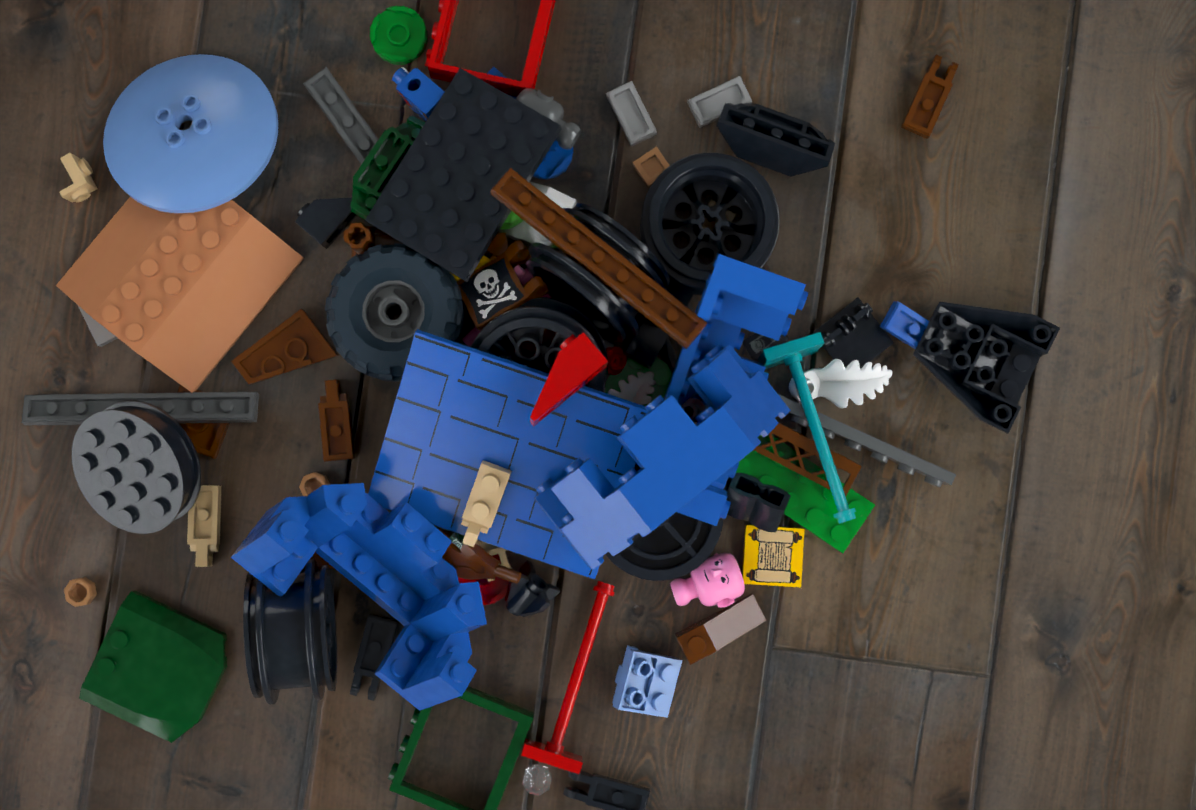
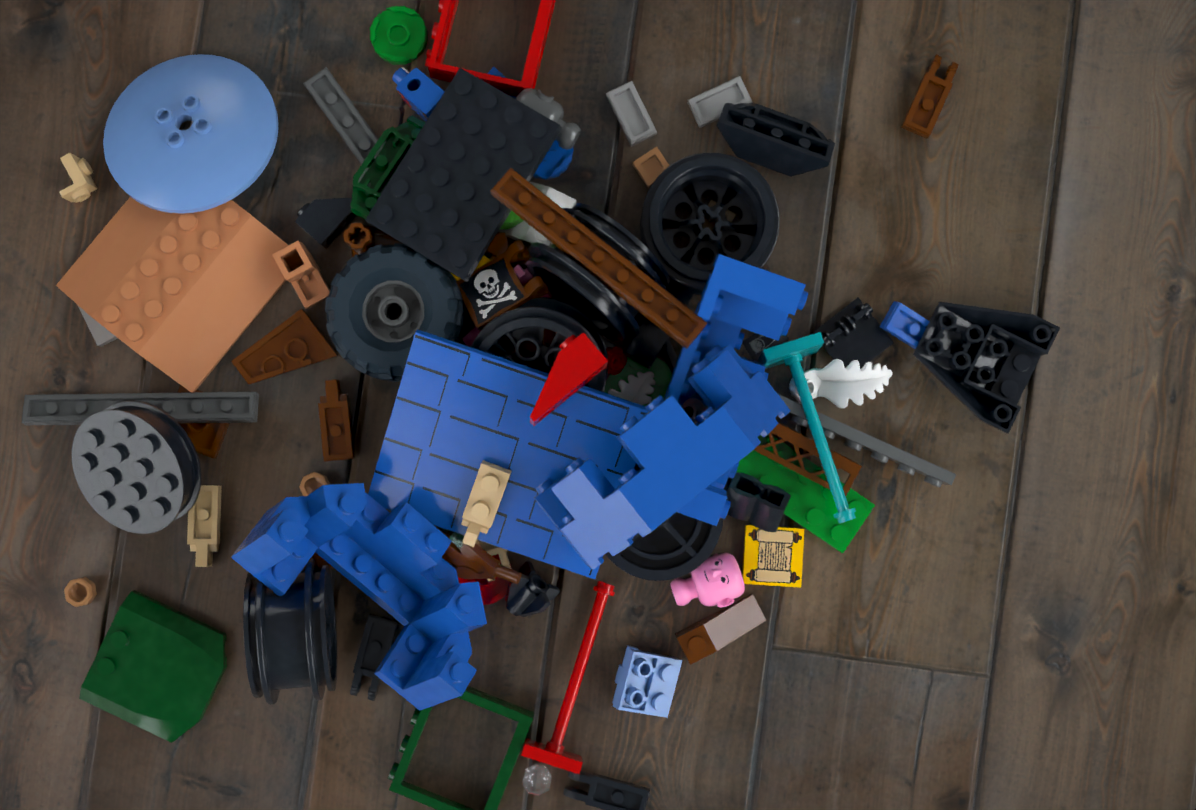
none -> nougat brick [272,241,330,309]

